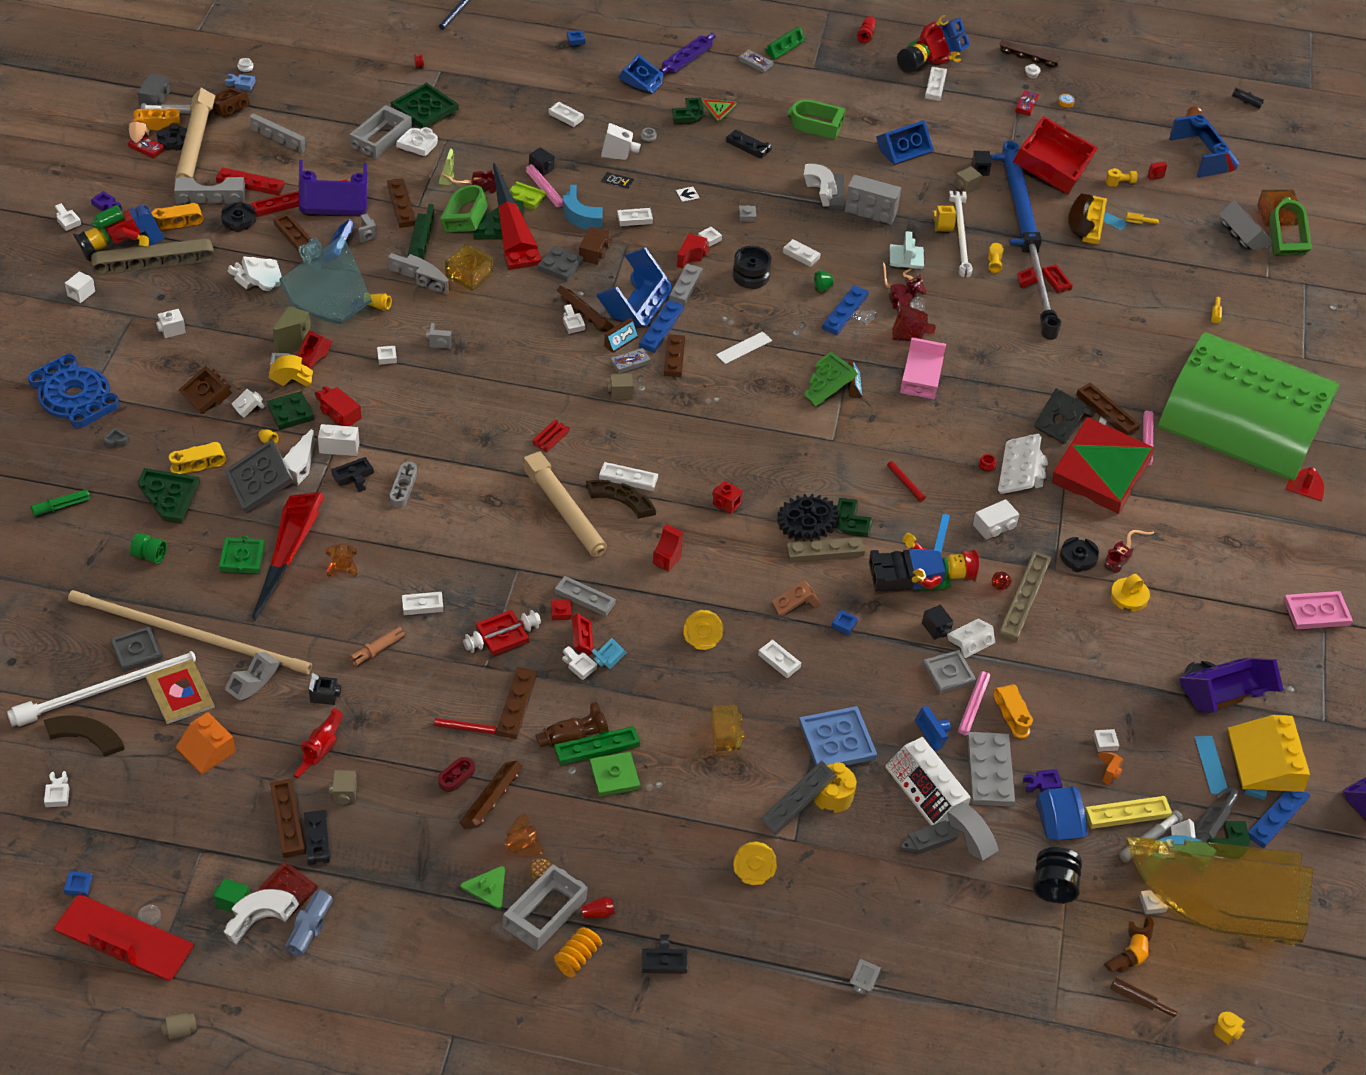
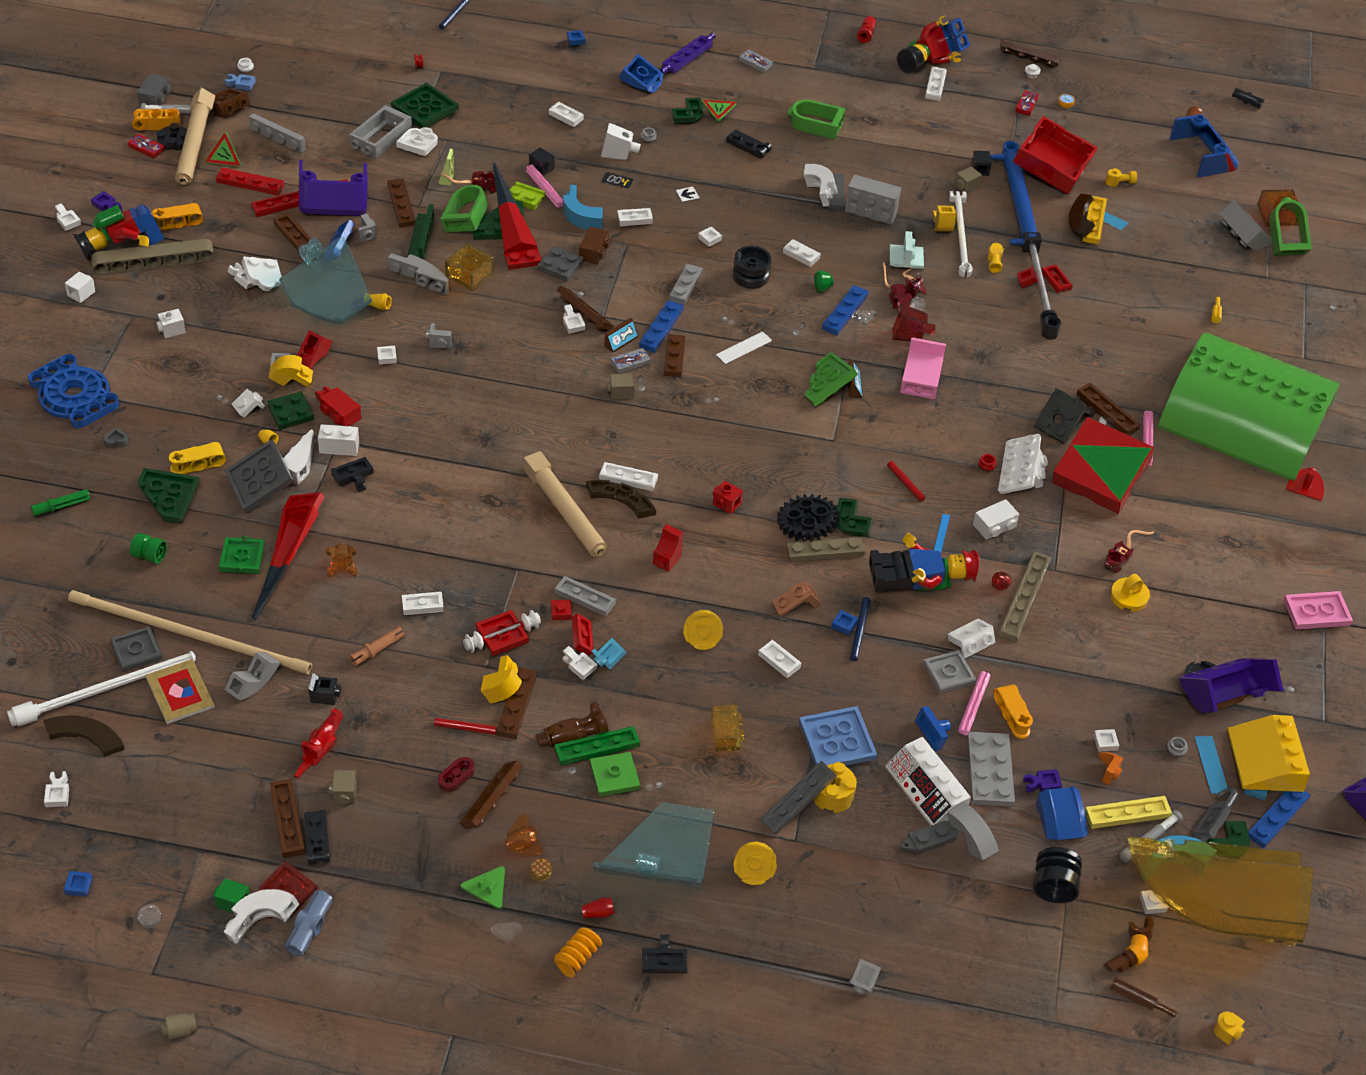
red bracket [54,894,194,982] -> none
light nougat plate [129,122,149,143] -> none
light grey arch [174,177,245,204] -> none
orange slope [176,712,236,775] -> none
reddish brown plate [179,366,232,414] -> none
black plate [221,203,256,232] -> none
olive slope [273,306,311,353] -> none
light grey beam [390,462,417,508] -> none
light grey piece [502,864,588,951] -> none
red tile [533,419,570,452] -> none
blue windscreen [596,247,672,327] -> none
red arch [677,233,709,268] -> none
light grey plate [739,205,757,222] -> none
green plate [765,26,805,59] -> none
blue slope [876,120,934,164] -> none
black brick [922,605,953,640] -> none
black plate [1060,537,1099,573] -> none
yellow axle [1125,212,1159,224] -> none
red plate [1147,161,1168,180] -> none
white plate [1171,819,1196,838] -> none
none -> piece [205,132,241,167]
none -> yellow brick [481,655,522,704]
none -> clear light blue panel [593,802,714,889]
none -> dark blue bar [850,597,870,661]
none -> light grey plate [1167,737,1188,756]

